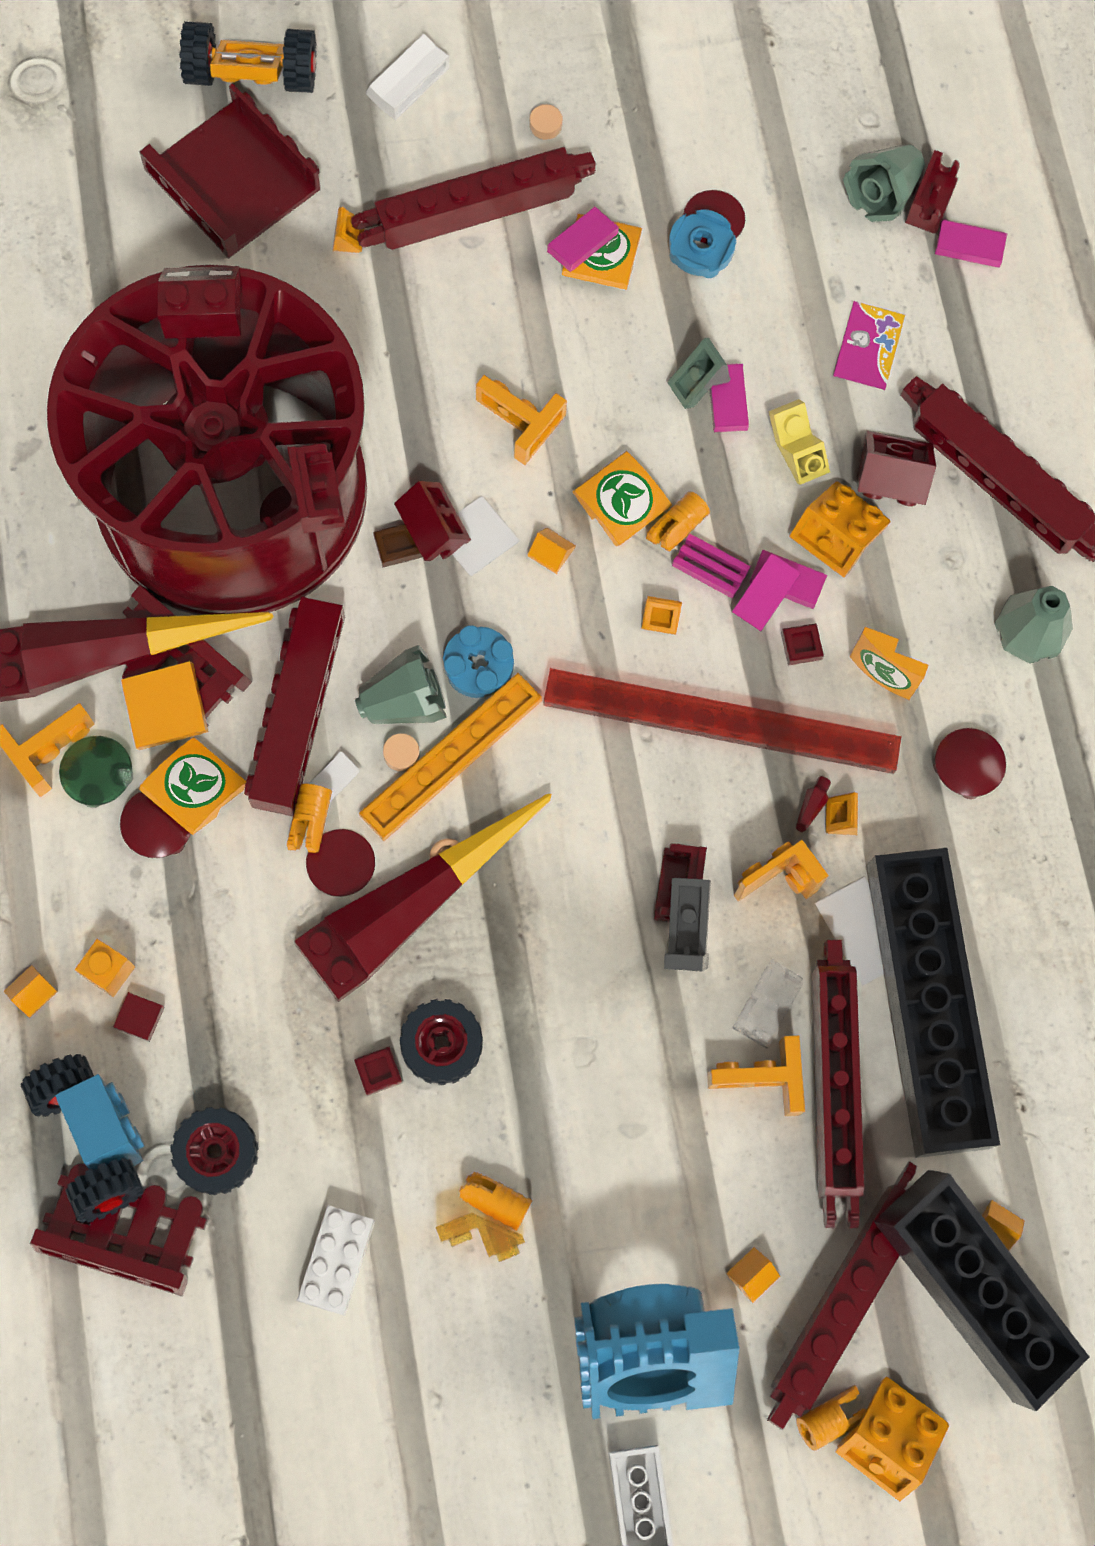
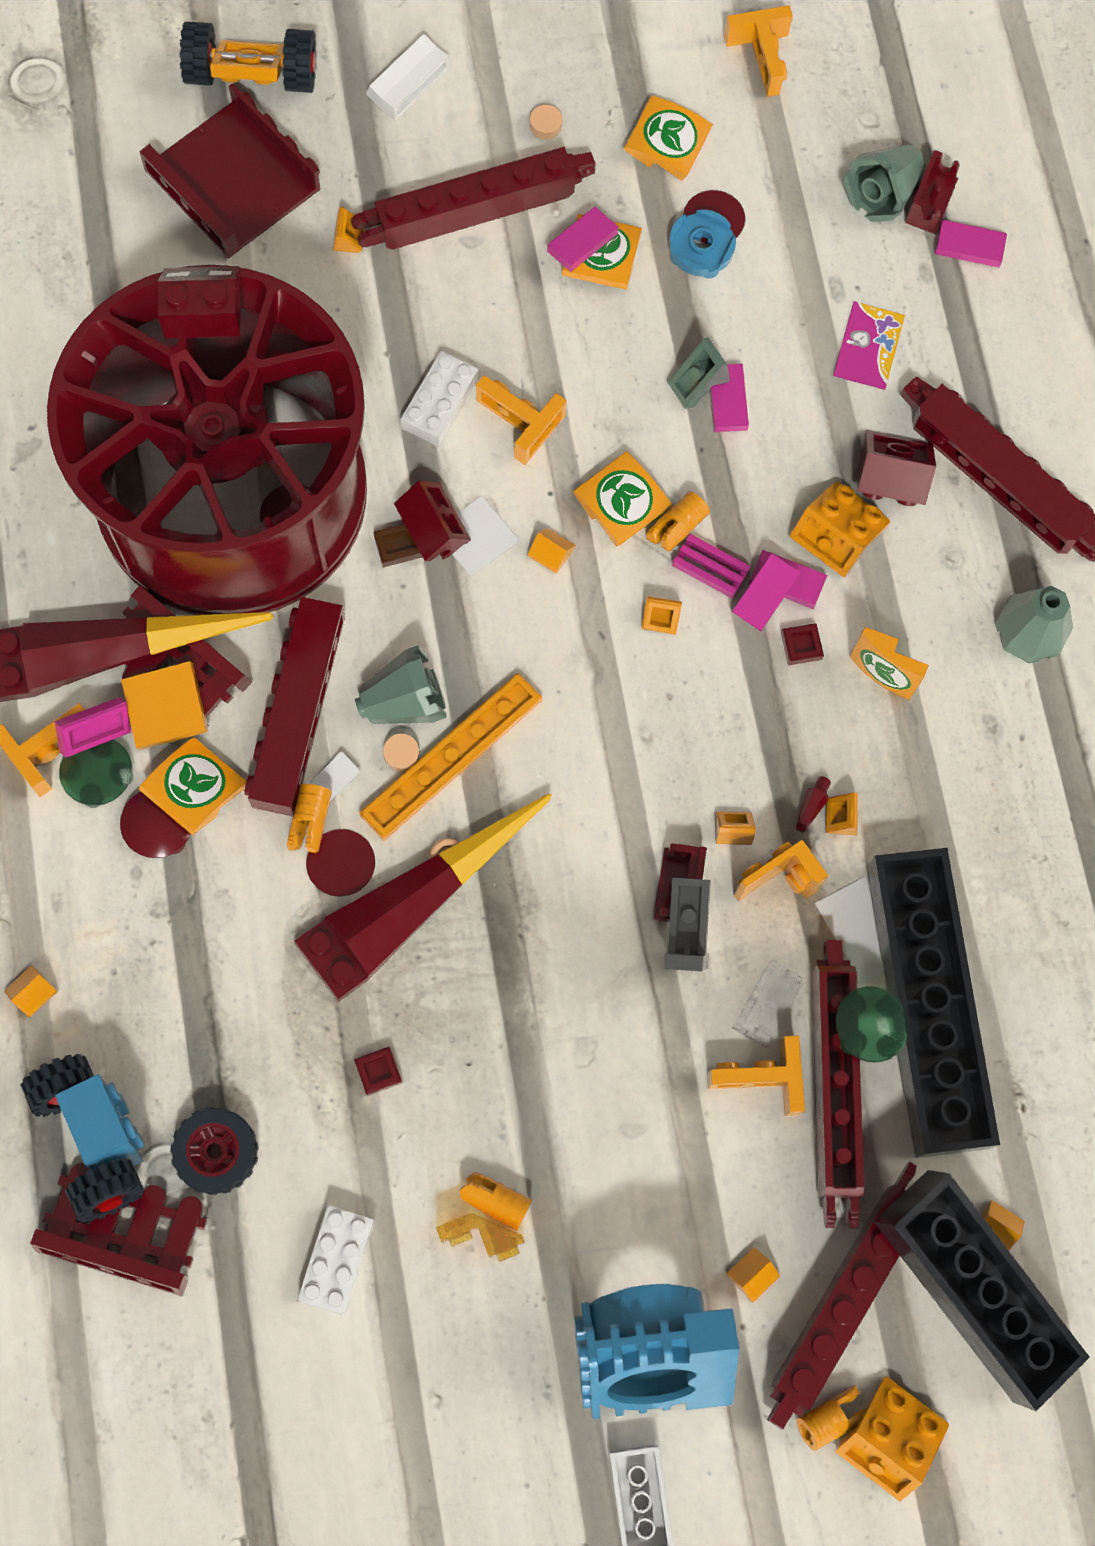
light orange brick [74,939,135,998] -> none
dark red tile [113,992,165,1042] -> none
dark red hinge [287,444,346,534] -> none
black wheel [400,999,483,1085] -> none
dark azure plate [443,625,514,698] -> none
clear red plate [543,668,902,774] -> none
light yellow slope [768,399,830,485] -> none
dark red dish [933,728,1006,799] -> none
none -> dark pink tile [54,697,131,758]
none -> white piece [400,351,479,447]
none -> slope [623,95,713,181]
none -> light orange slope [716,811,756,845]
none -> light orange bracket [724,5,793,97]
none -> clear green dish [836,986,908,1063]

